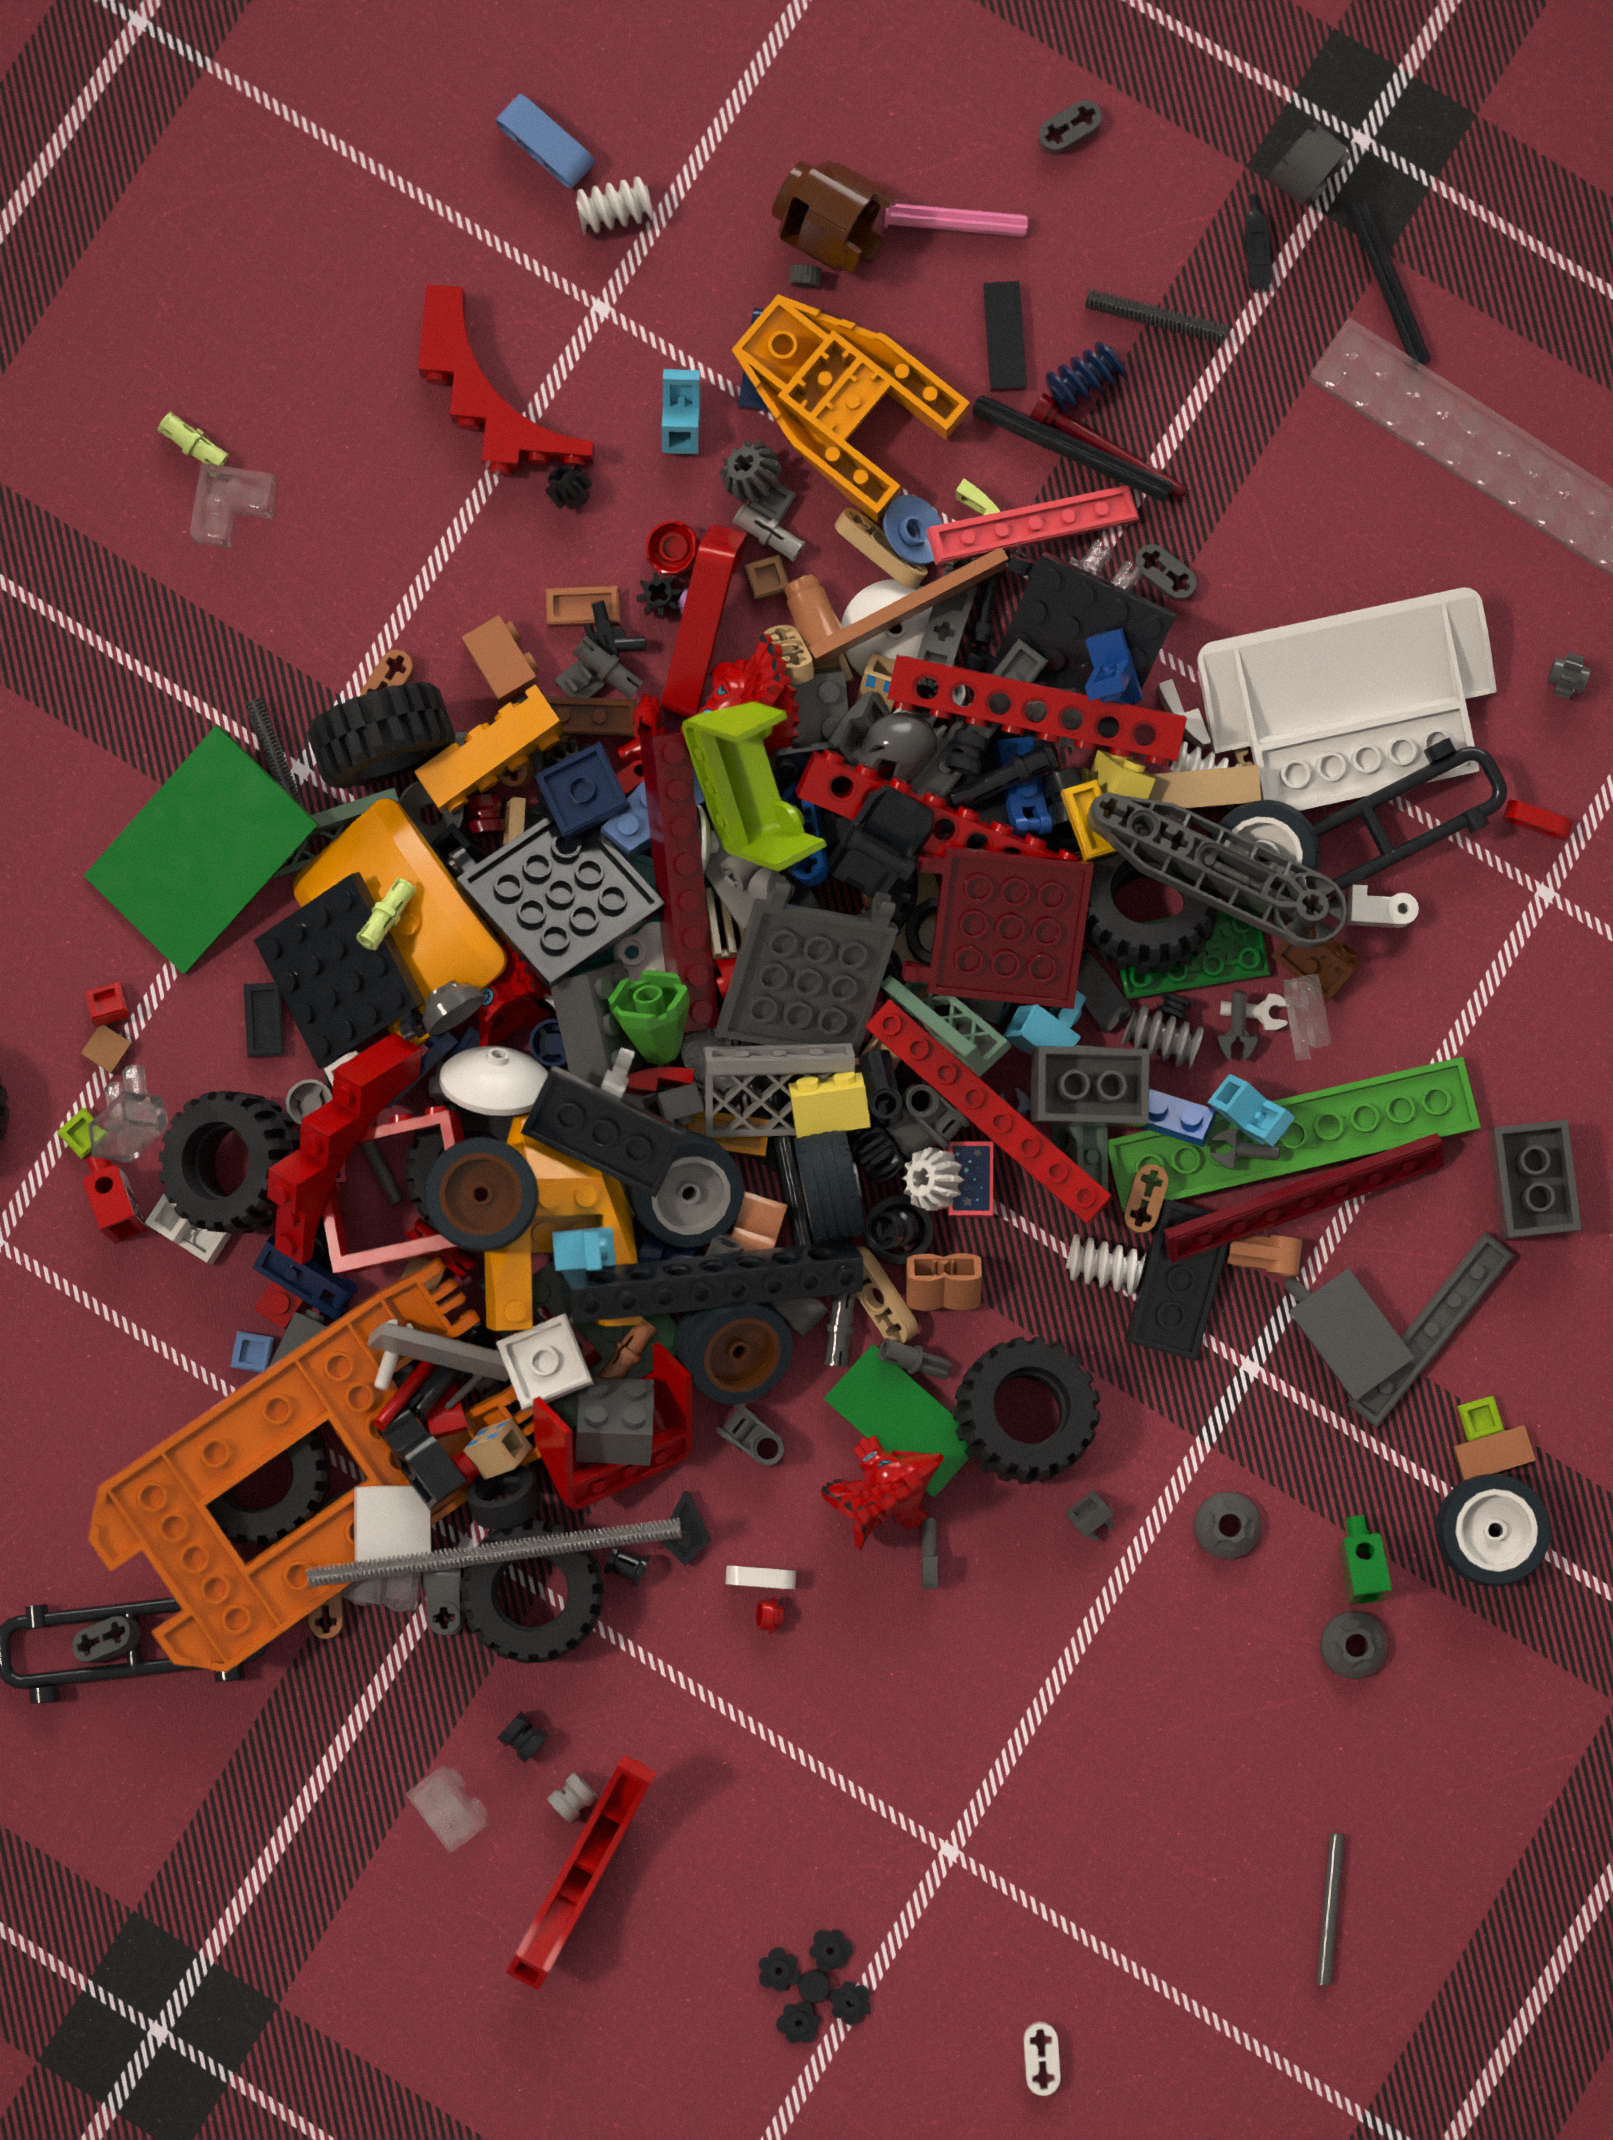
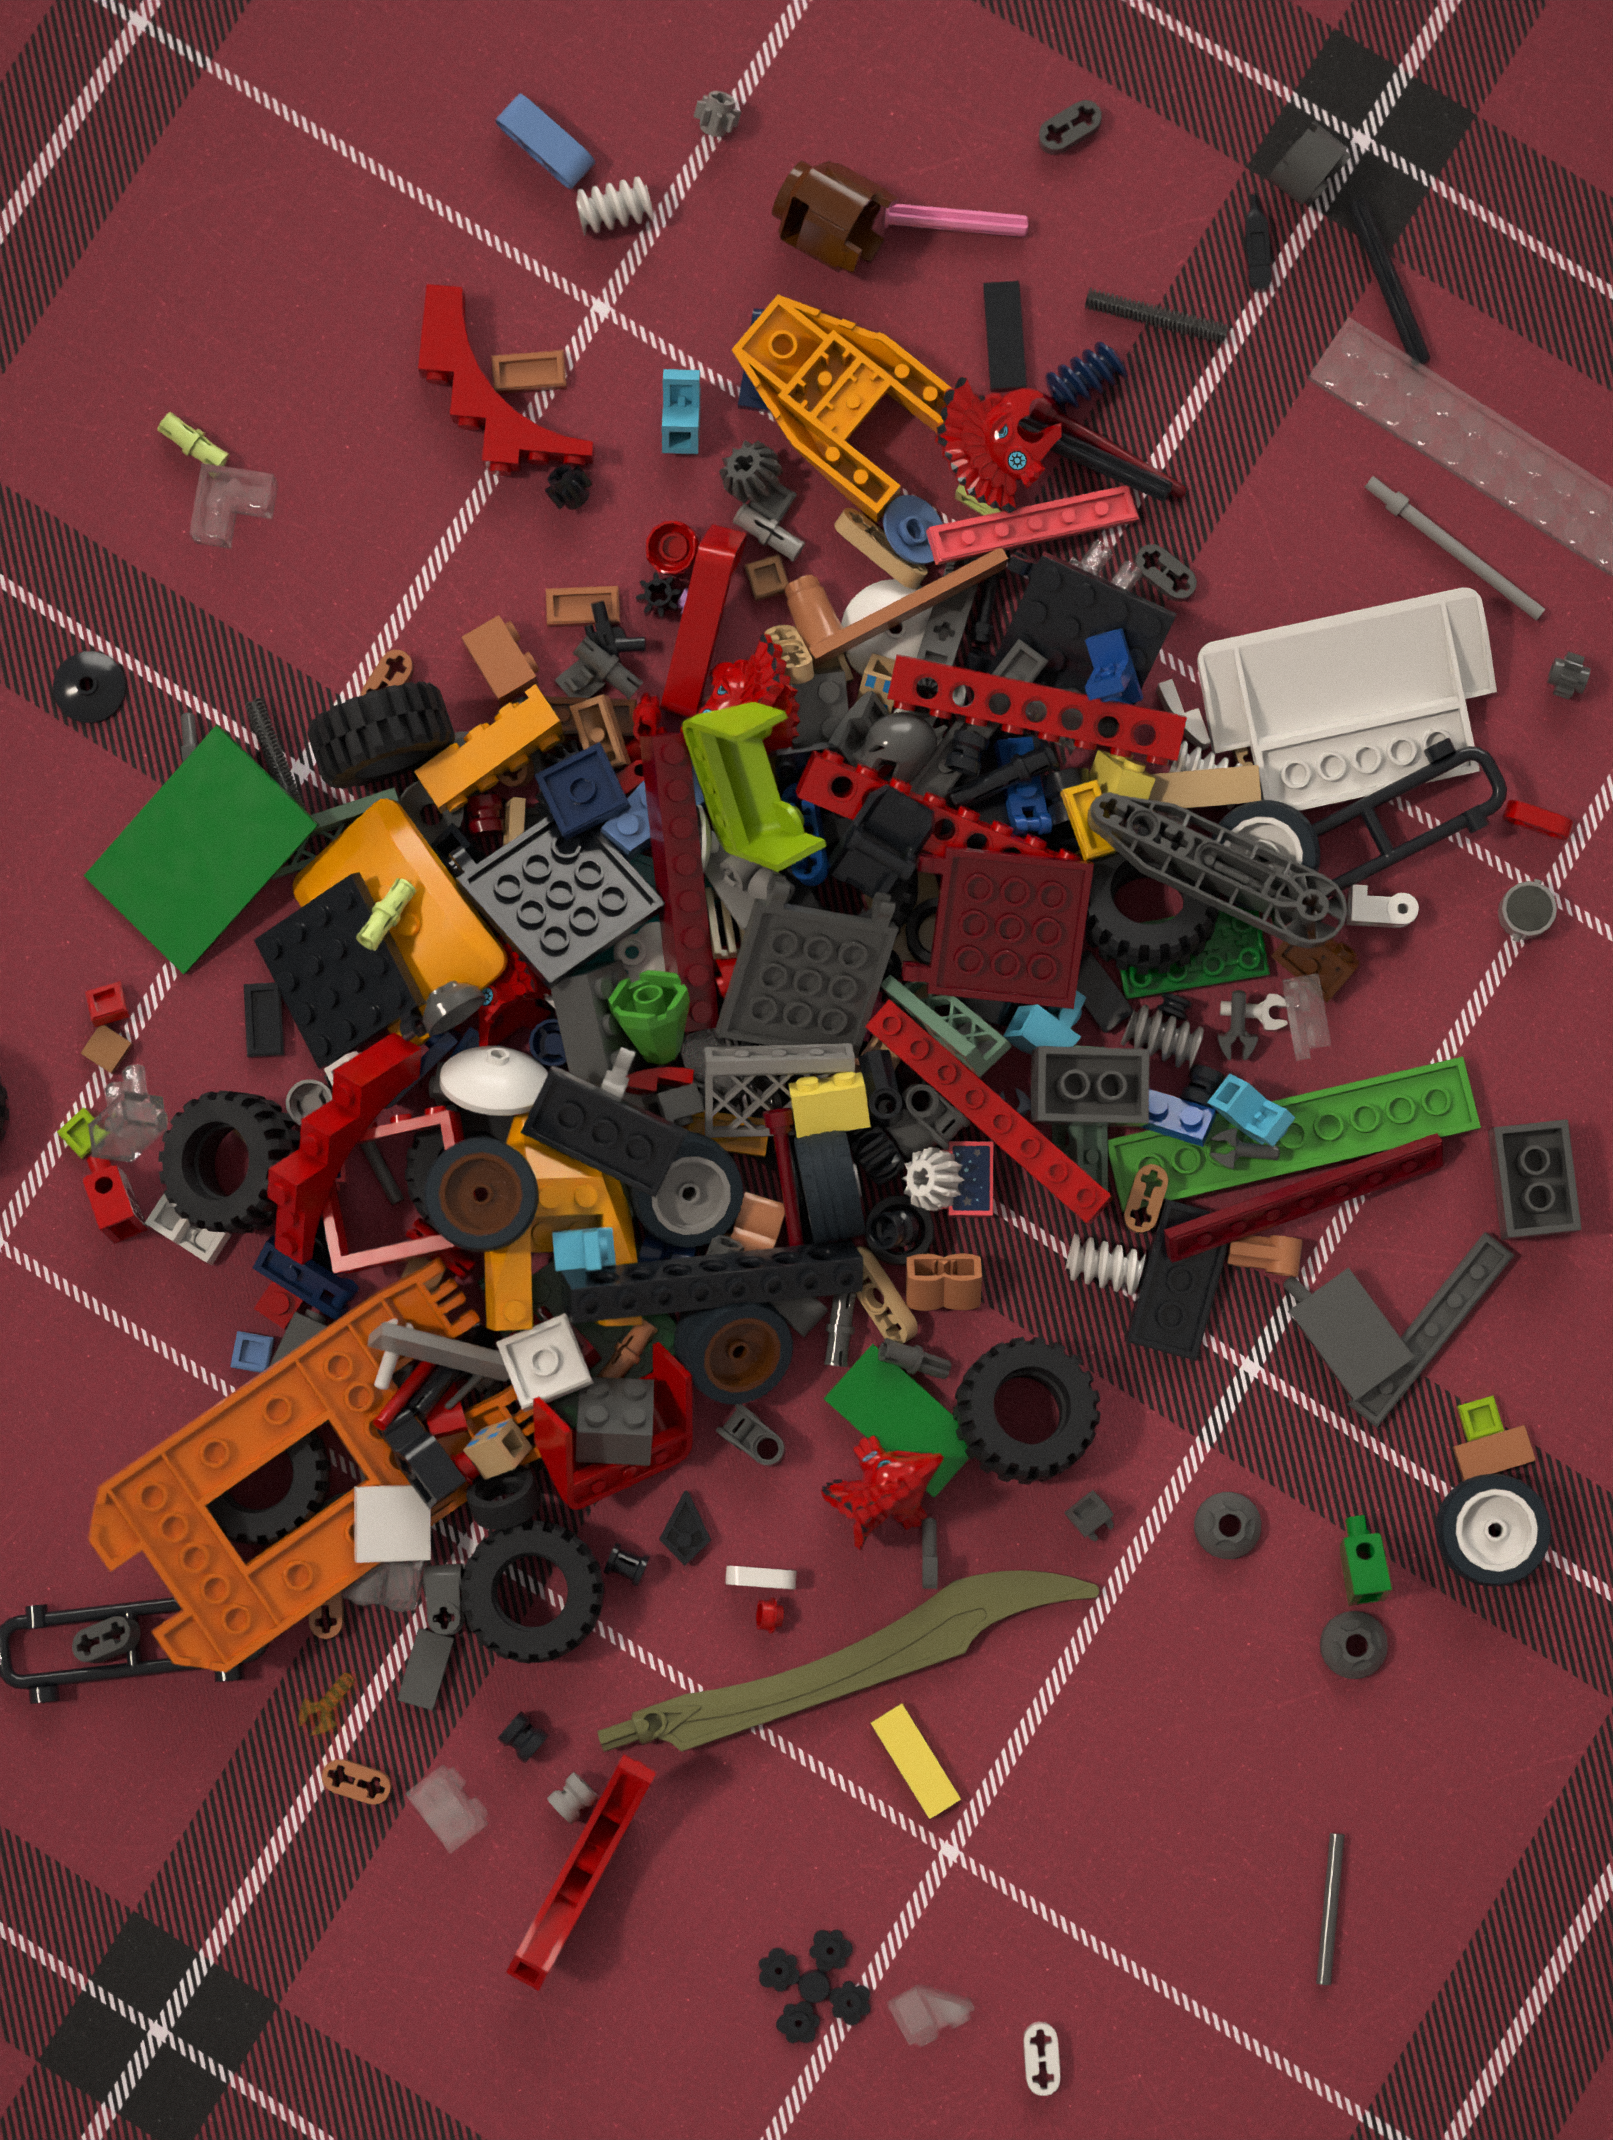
light grey axle [306,1518,682,1587] -> none
dark grey axle [789,264,822,288] -> none
none -> black dish [53,651,126,723]
none -> dark grey bar [180,712,198,762]
none -> clear yellow bar [299,1672,355,1735]
none -> nougat beam [322,1758,392,1805]
none -> dark grey tile [397,1628,455,1711]
none -> nougat tile [491,350,567,394]
none -> medium nougat slope [569,694,631,770]
none -> olive piece [597,1570,1099,1752]
none -> light grey gear [694,91,741,137]
none -> dark red piece [763,1108,804,1246]
none -> light yellow tile [871,1703,961,1819]
none -> clear slope [887,1984,975,2047]
none -> red piece [935,376,1062,513]
none -> black wheel [1180,1064,1226,1109]
none -> light grey bar [1364,476,1545,621]
none -> piece [1497,879,1557,942]

